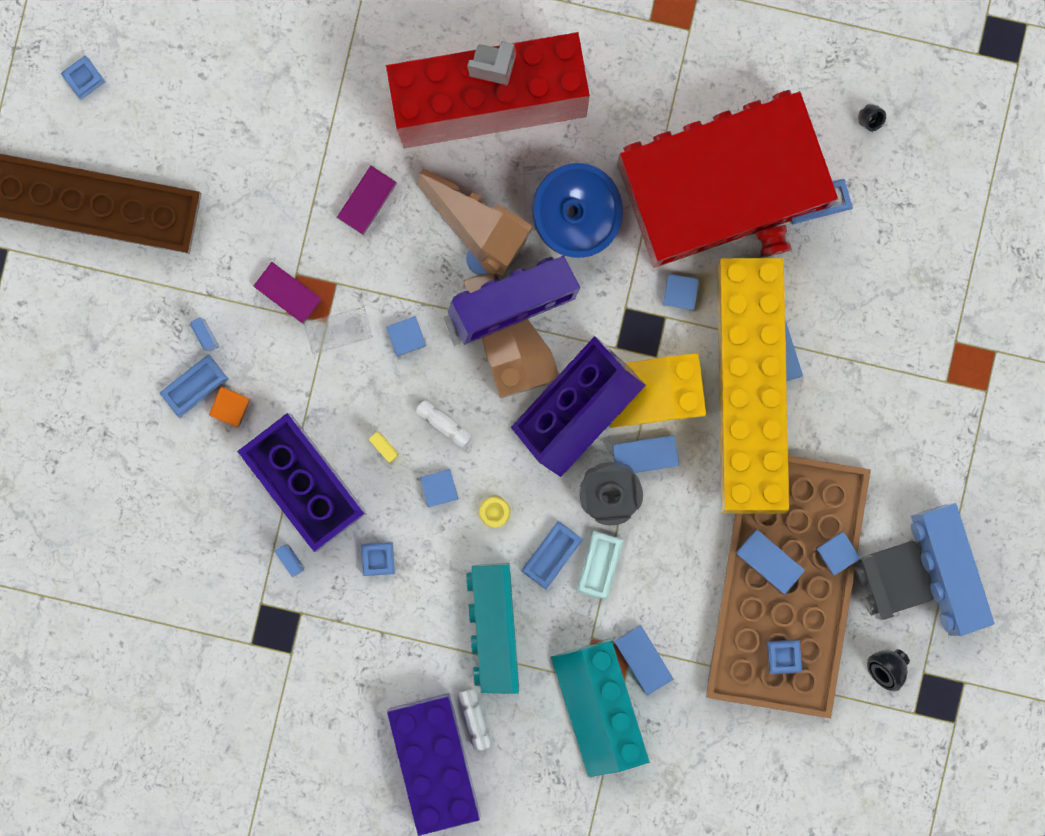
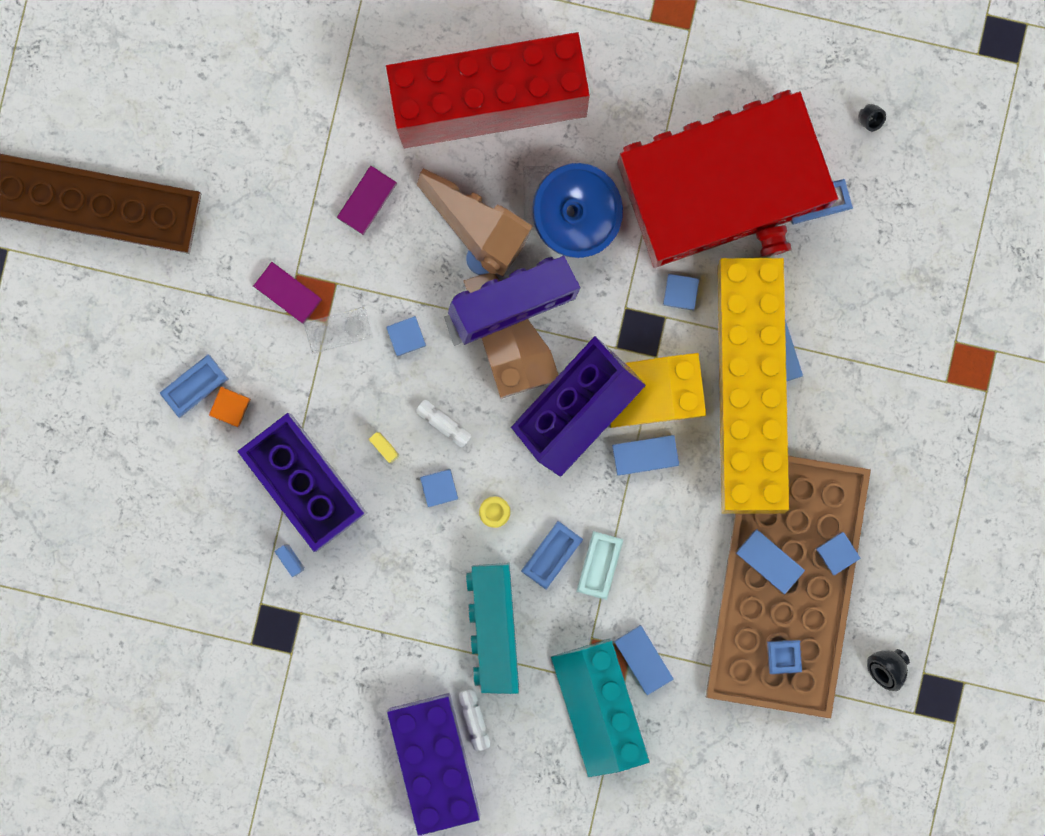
medium blue tile [61,55,106,100] -> none
medium blue tile [190,317,220,352] -> none
medium blue tile [361,542,395,576] -> none
light grey panel [467,41,516,85] -> none
dark grey plate [579,462,643,526] -> none
dark grey bracket [855,541,934,620] -> none
medium blue brick [911,503,995,636] -> none

